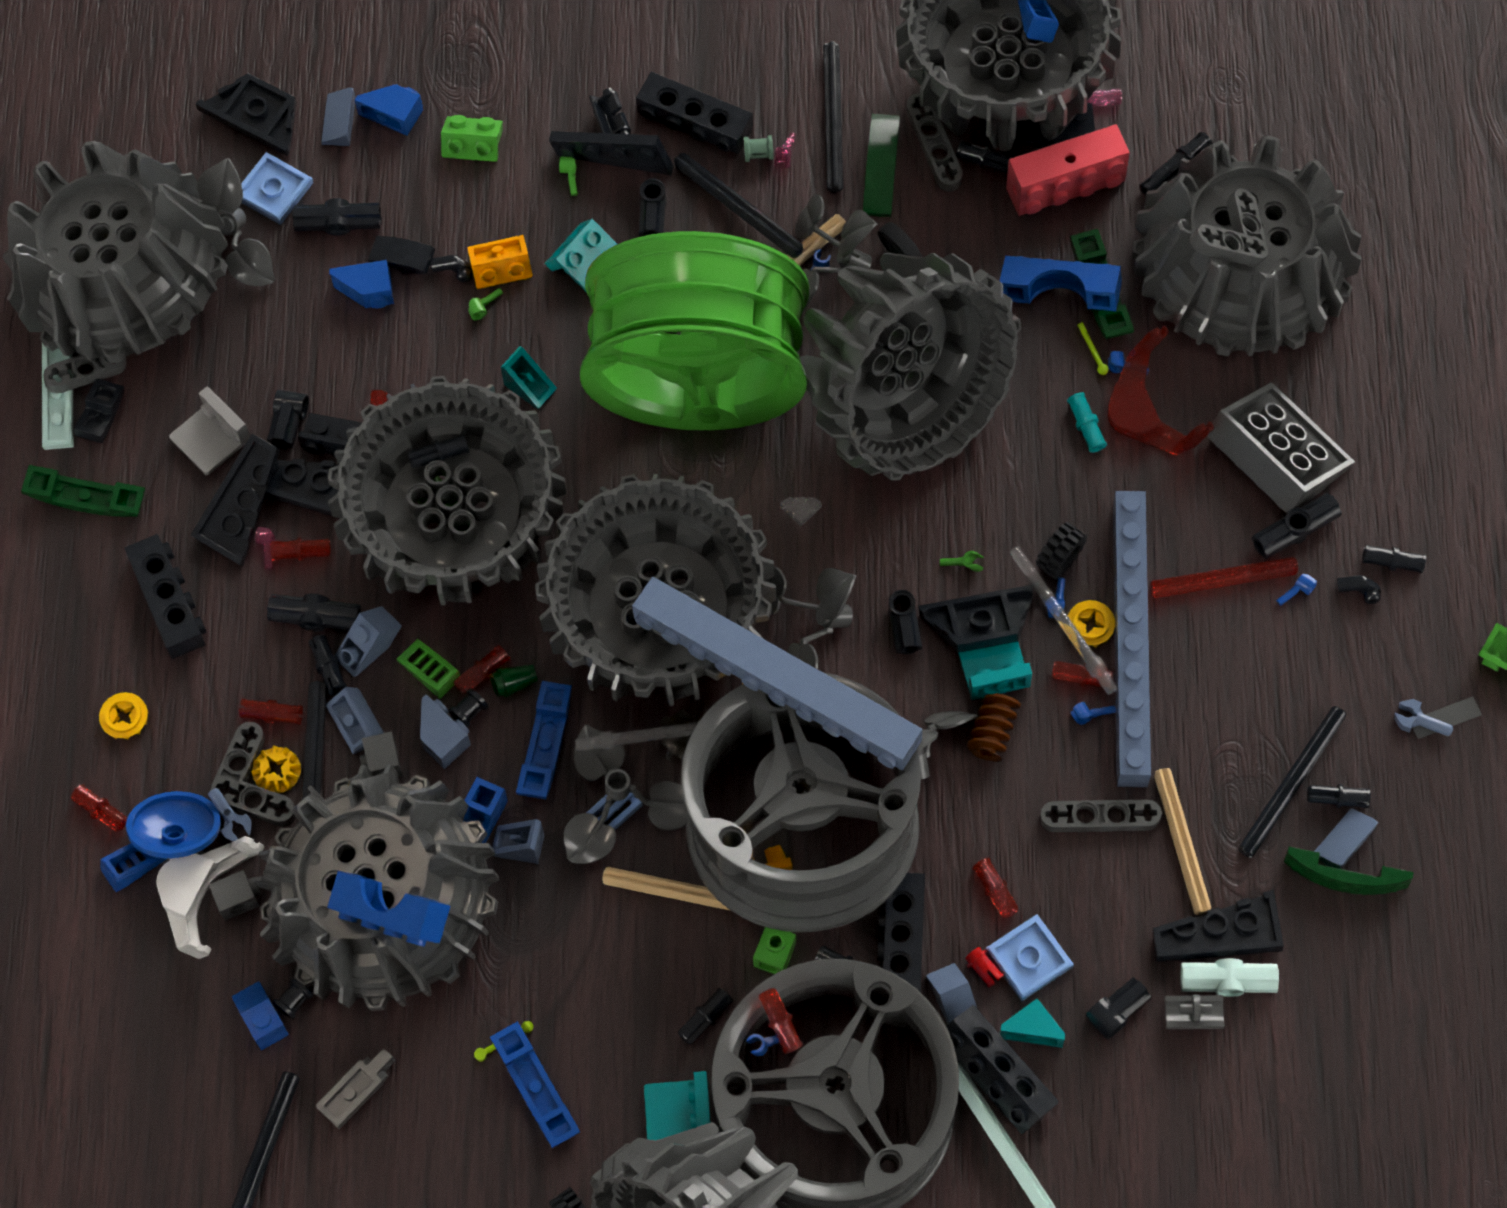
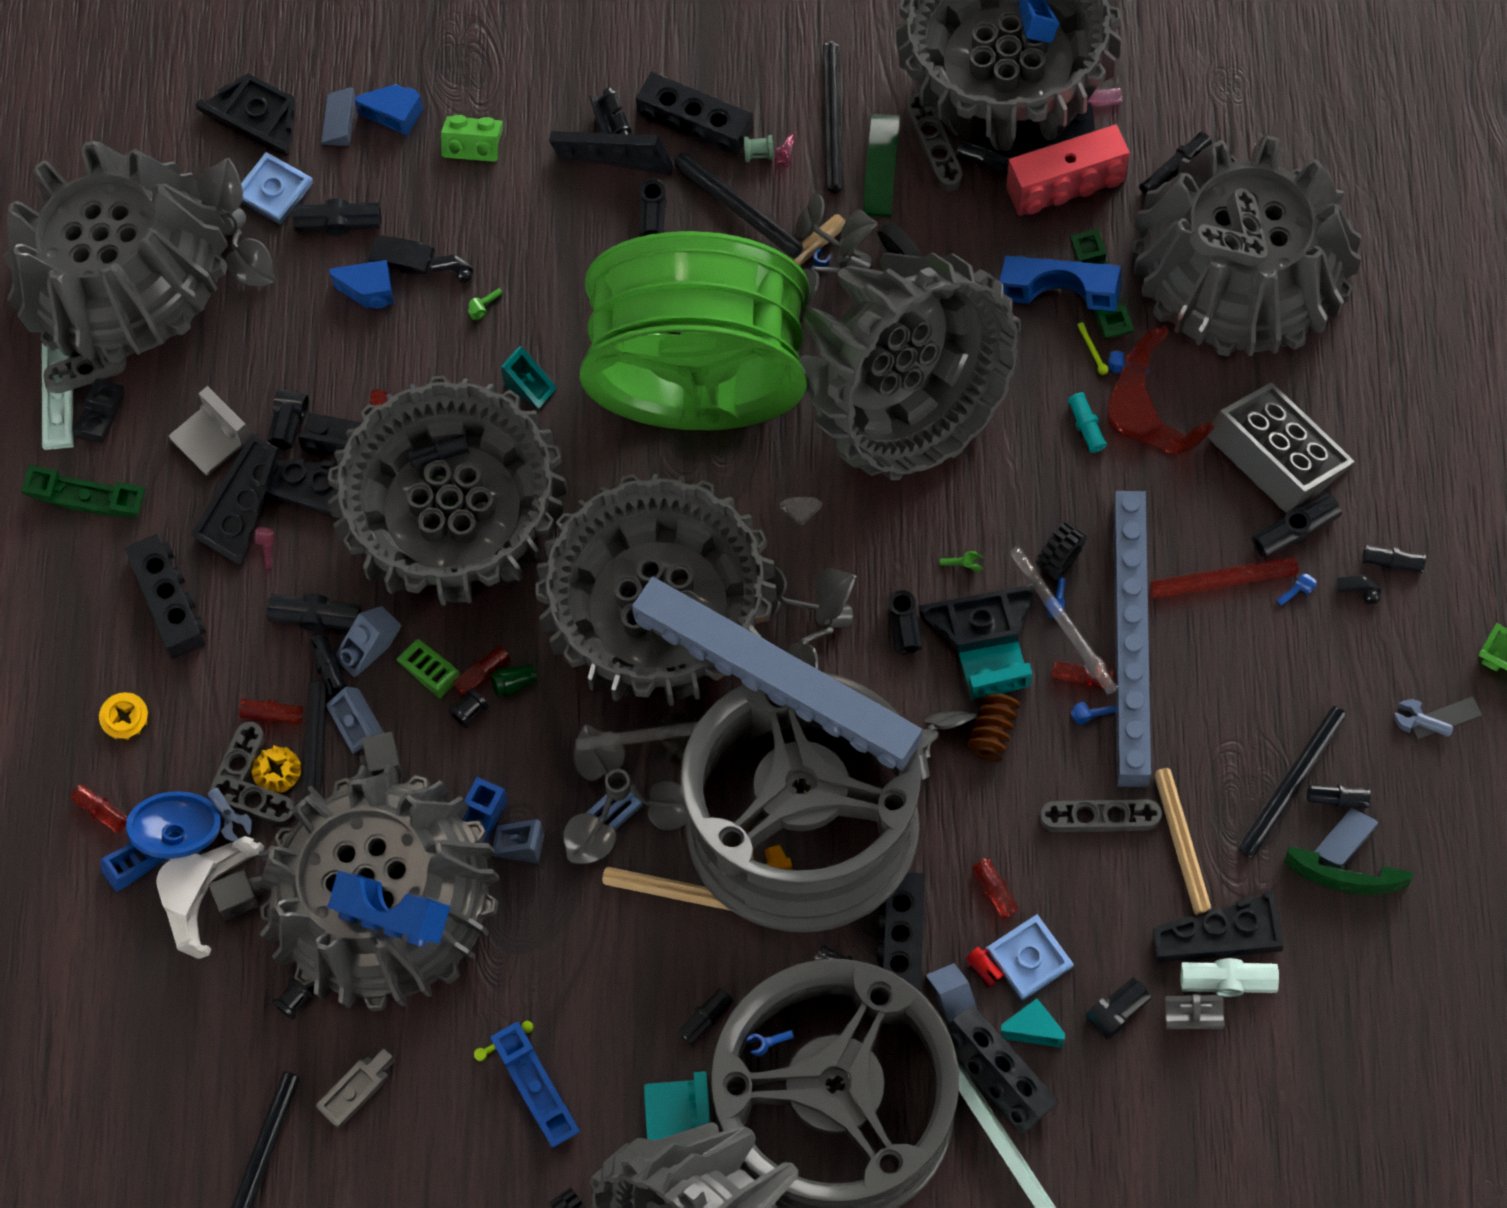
blue slope [231,981,289,1051] -> none
clear red axle [270,537,332,561] -> none
sand blue slope [420,695,471,769] -> none
light orange bracket [467,235,533,289] -> none
blue slope [516,681,572,800] -> none
teal bracket [544,219,617,293] -> none
bright green hand [559,156,578,196] -> none
bright green brick [753,927,796,974] -> none
clear red axle [759,988,803,1054] -> none
yellow gear [1067,600,1115,648] -> none

